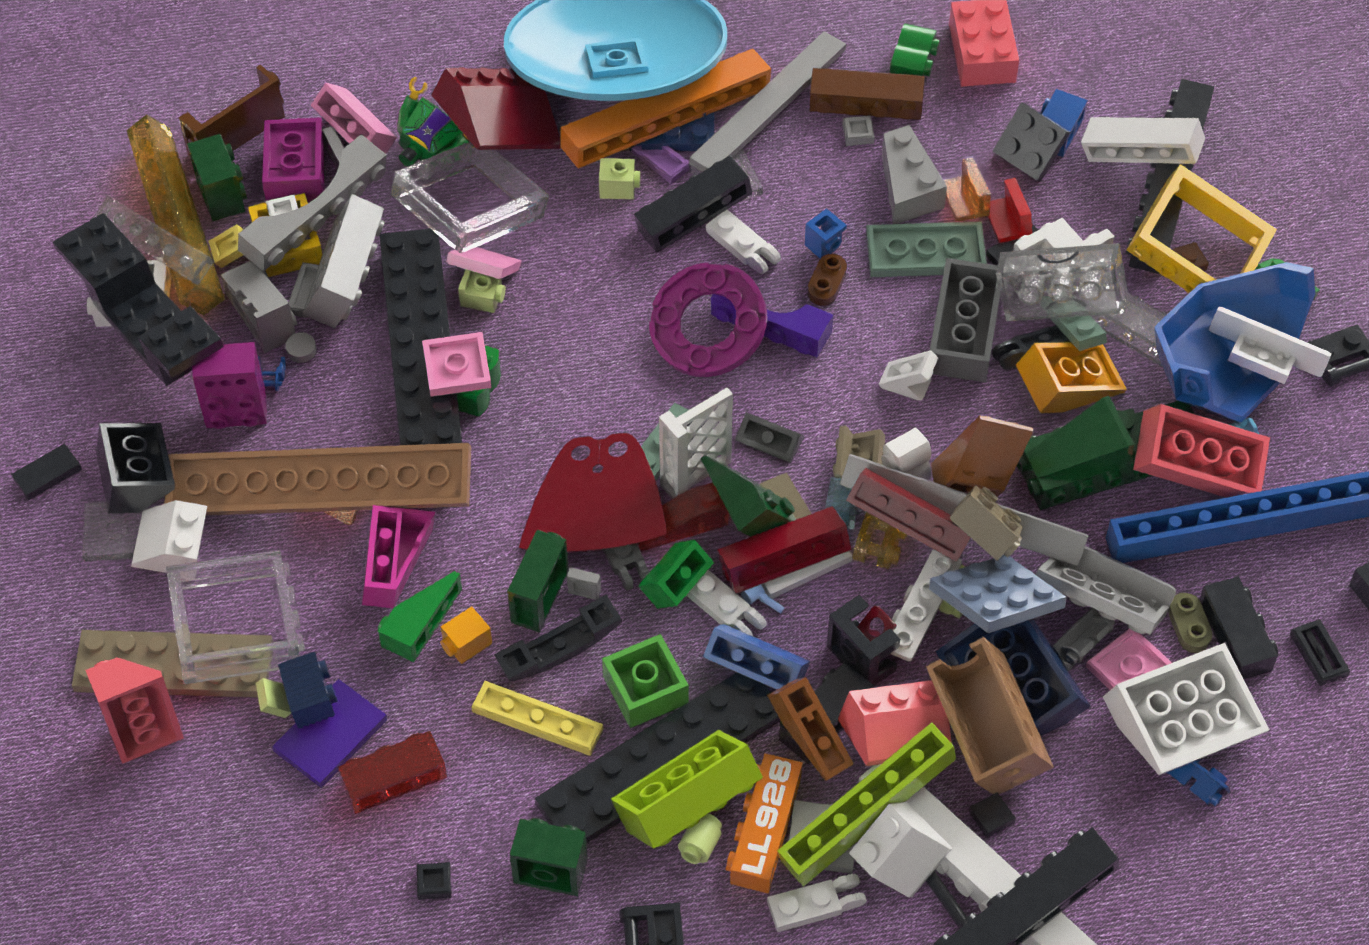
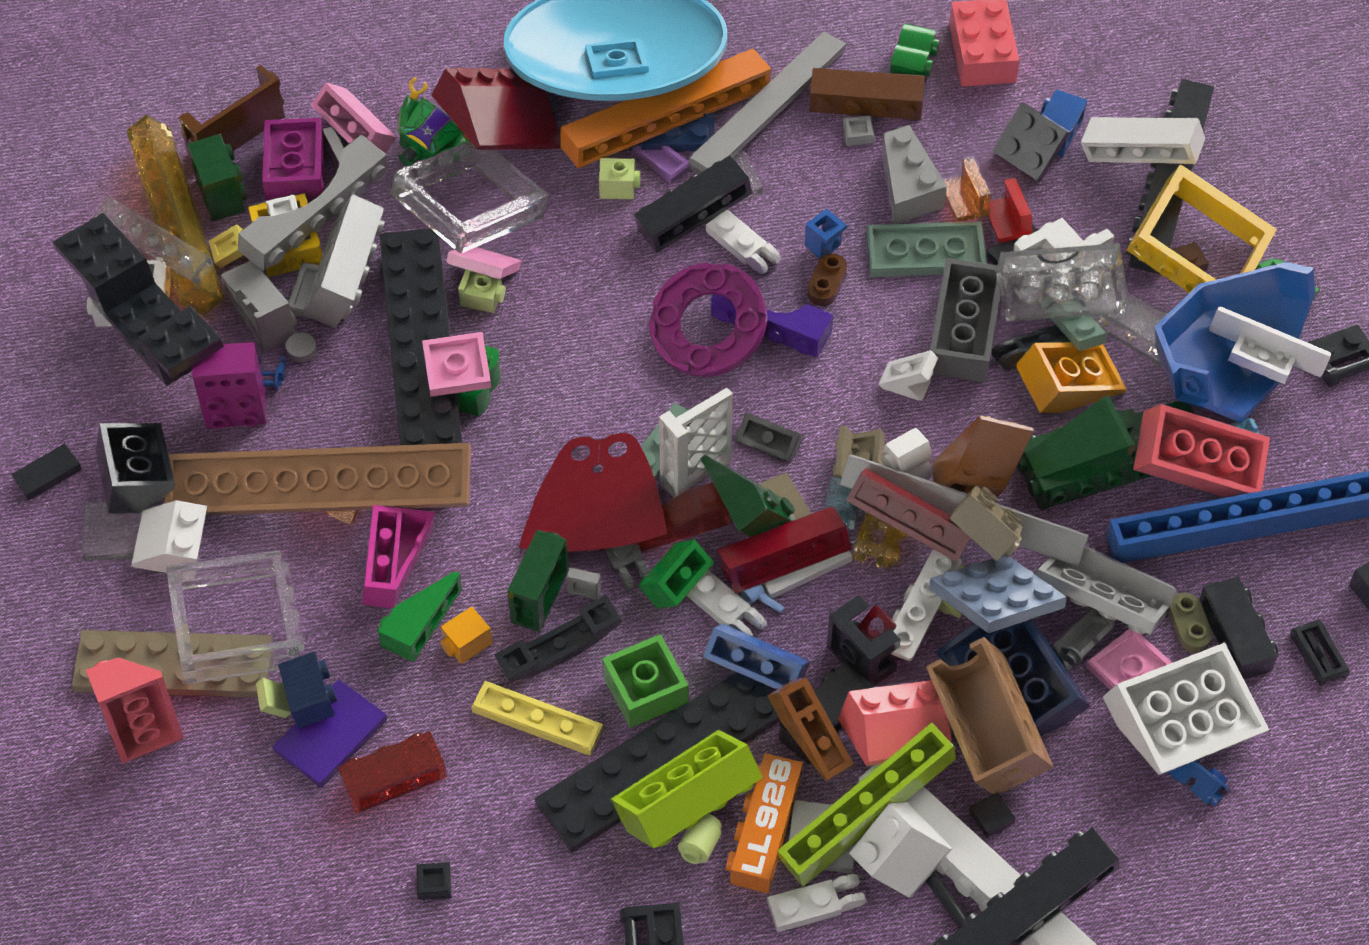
dark green brick [509,818,588,897] -> none

